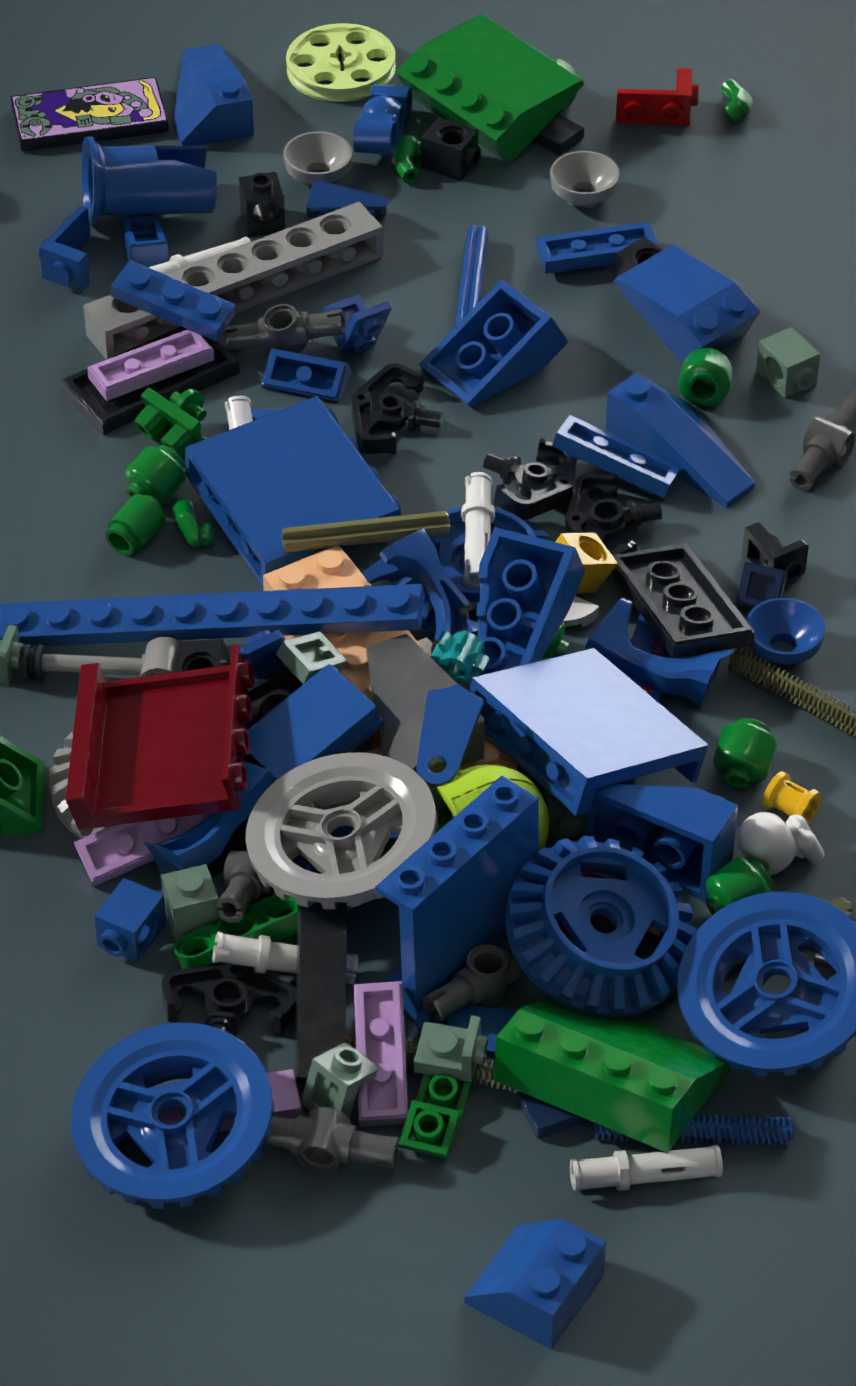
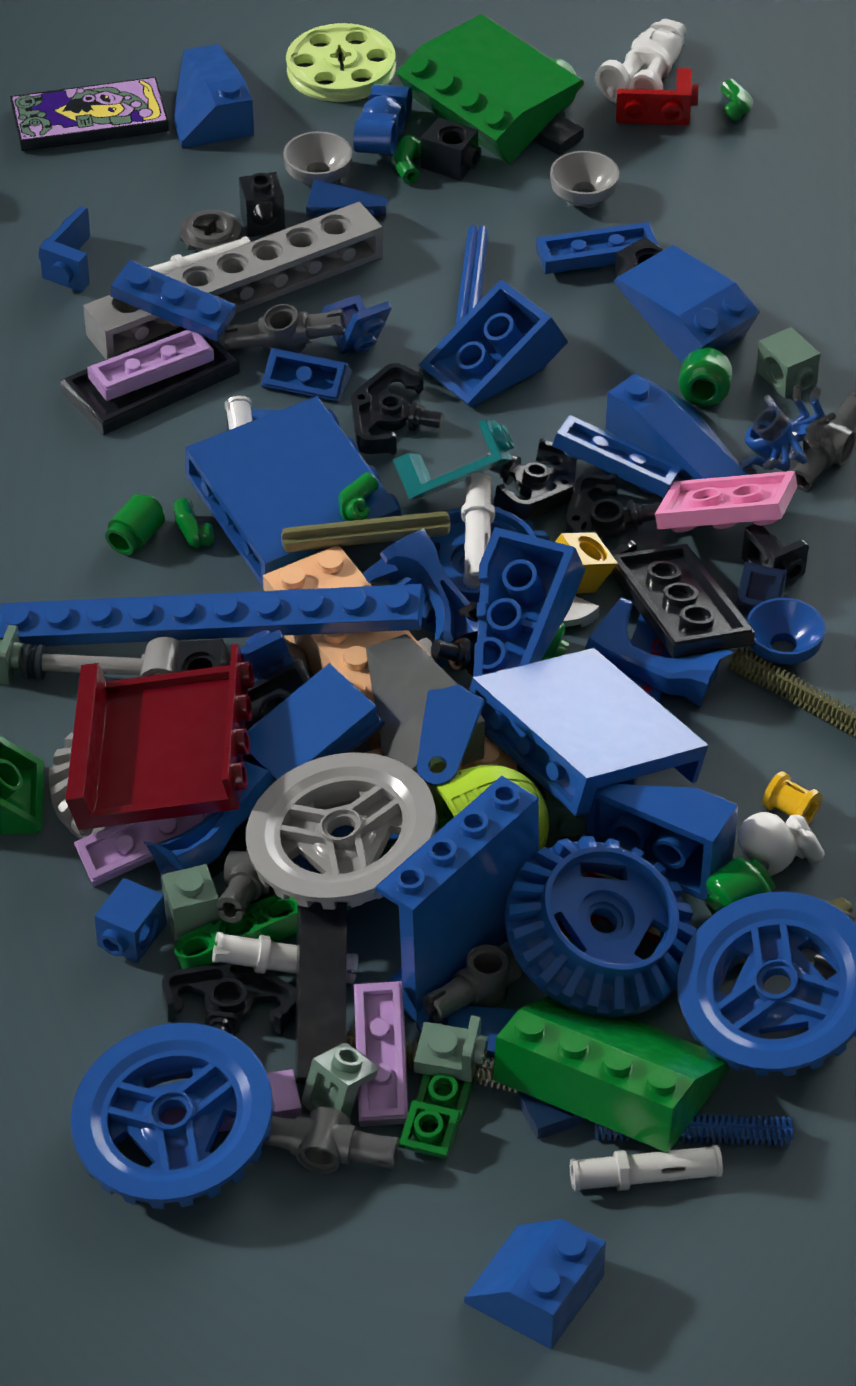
blue piece [81,137,217,225] -> none
blue slope [121,214,169,267] -> none
green head [124,445,186,507] -> none
green hips [134,387,207,457] -> none
sand green bracket [276,631,347,684] -> none
teal gear [430,630,490,685] -> none
green head [713,718,777,788] -> none
none -> flat silver gear [180,210,241,252]
none -> green arm [338,472,379,521]
none -> teal panel [393,419,515,499]
none -> white piece [595,19,686,104]
none -> bright pink plate [655,471,798,532]
none -> animal [738,385,836,471]

